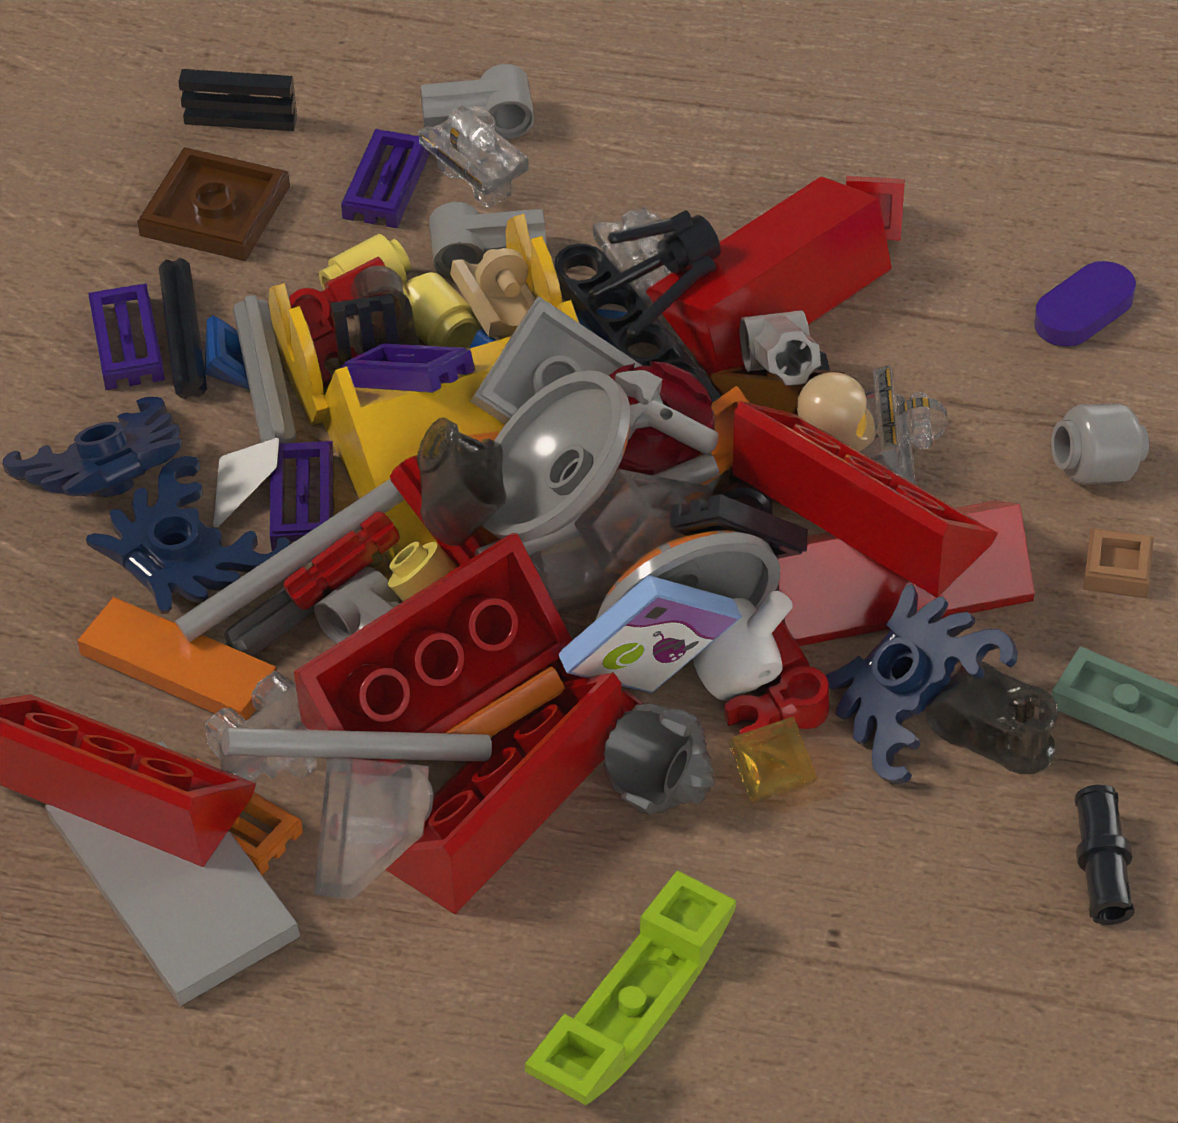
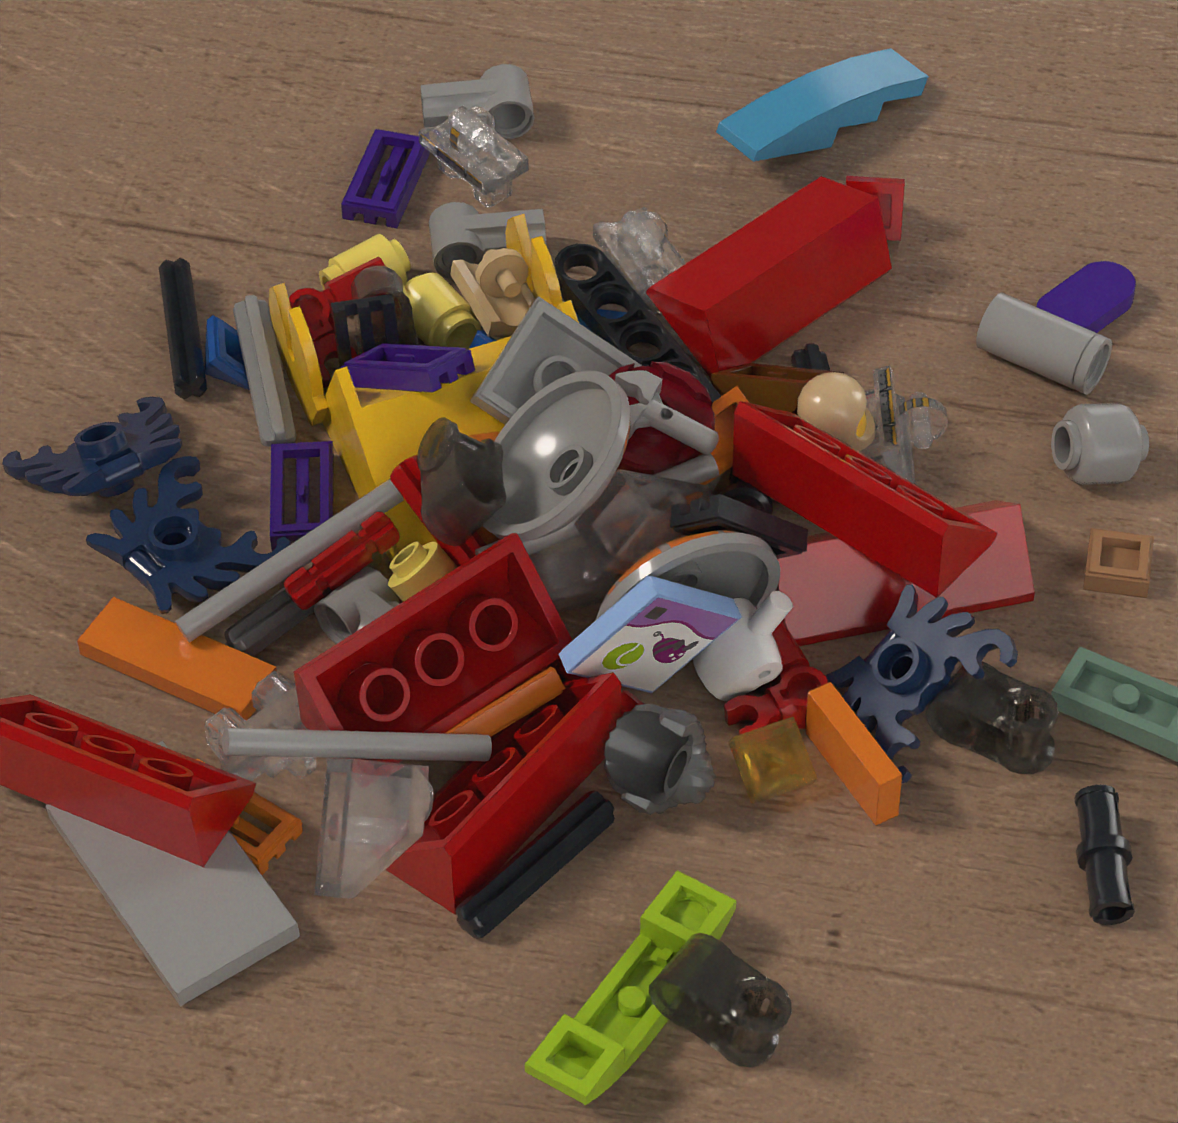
dark purple tile [88,283,165,390] -> none
reddish brown tile [137,147,290,261] -> none
black tile [178,69,297,131] -> none
white sticker [213,438,279,528] -> none
black plant [588,210,721,338] -> none
light grey piece [739,310,821,385] -> none
none -> black axle [456,791,615,939]
none -> clear smoke piece [649,933,792,1068]
none -> dark azure slope [716,48,929,162]
none -> orange tile [805,682,902,826]
none -> light grey pin [976,293,1112,395]

